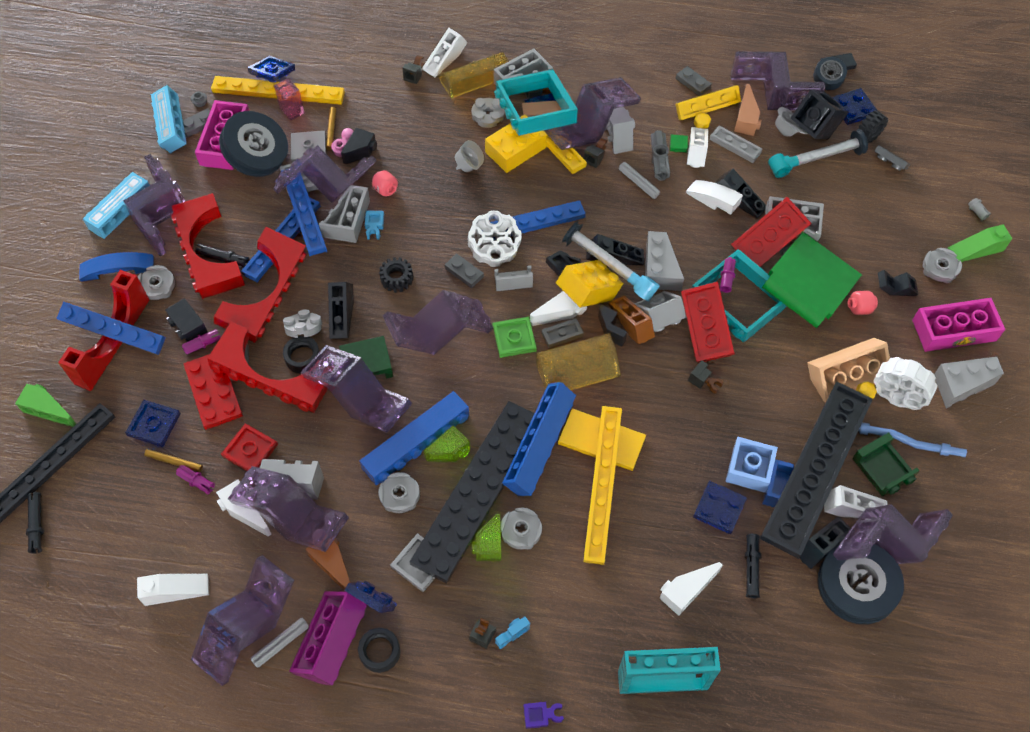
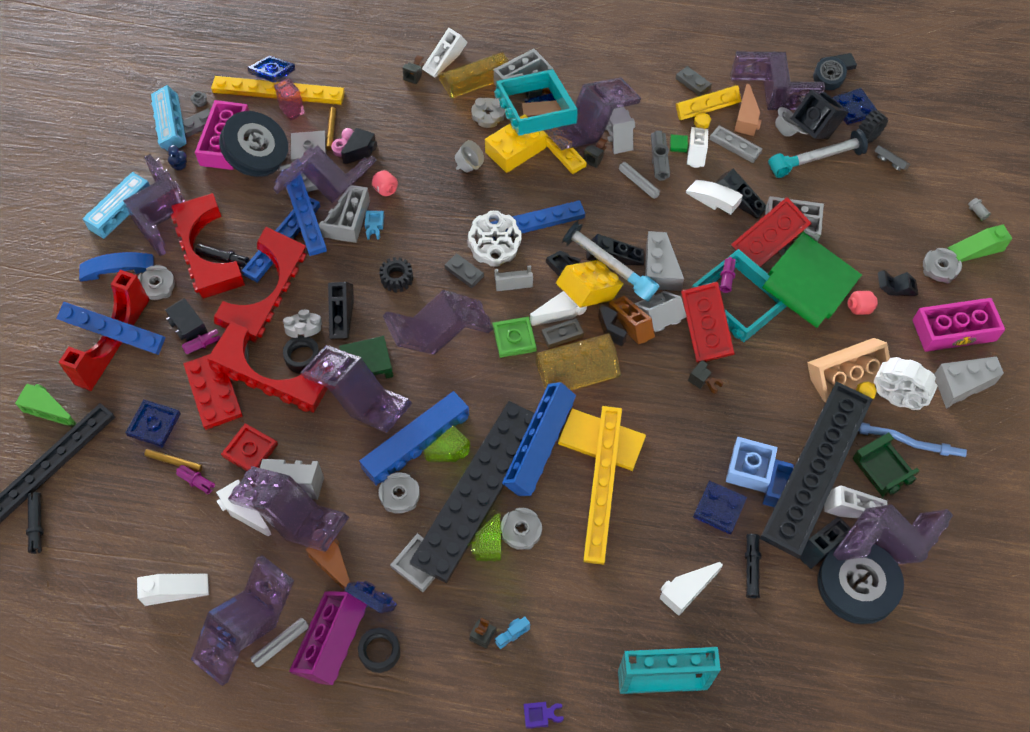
none -> dark blue piece [168,145,187,170]

